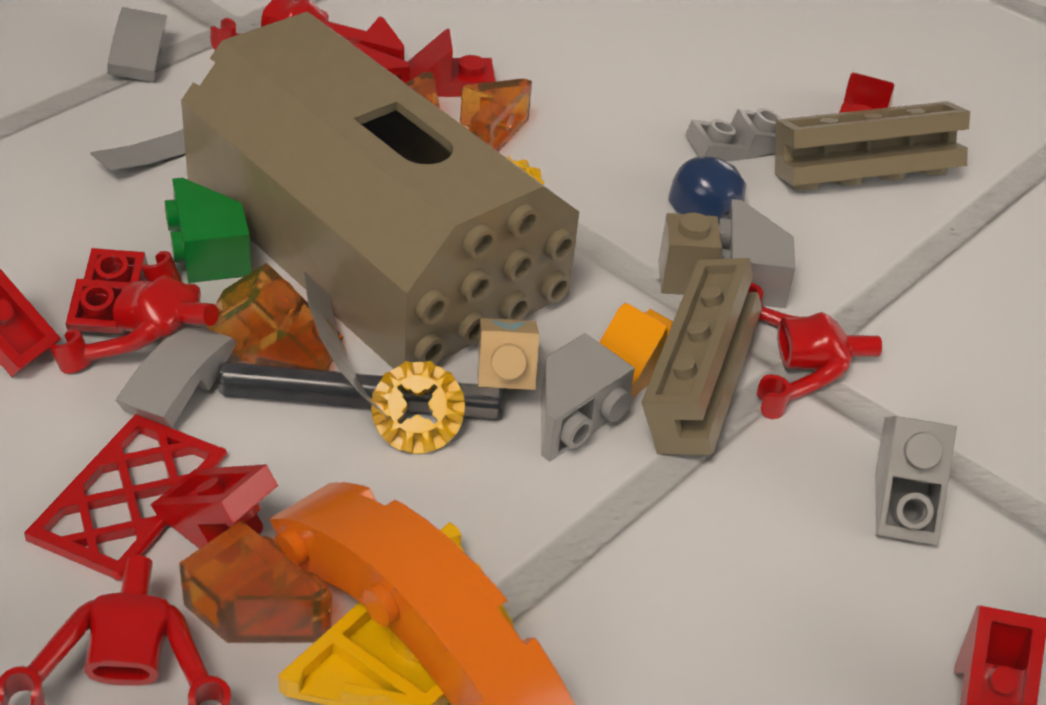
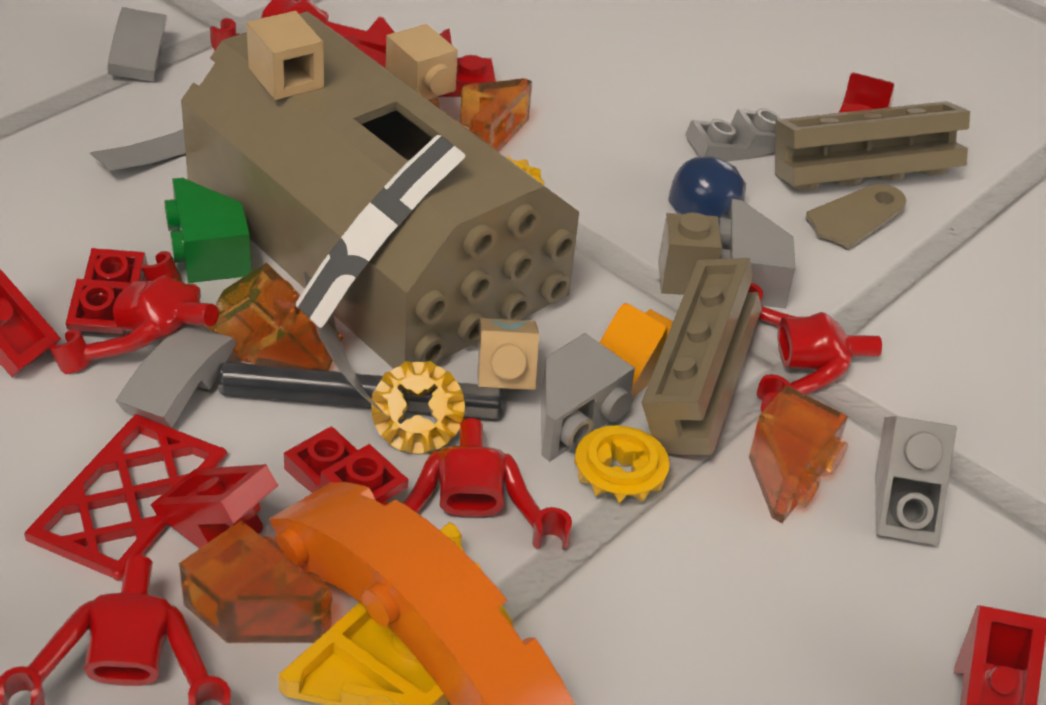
none -> tan brick [246,11,324,100]
none -> red slope [284,426,409,503]
none -> sticker [296,135,466,328]
none -> red piece [382,418,572,549]
none -> tan brick [386,24,458,99]
none -> yellow gear [574,425,670,503]
none -> clear orange slope [749,385,848,524]
none -> dark tan piece [806,184,906,250]

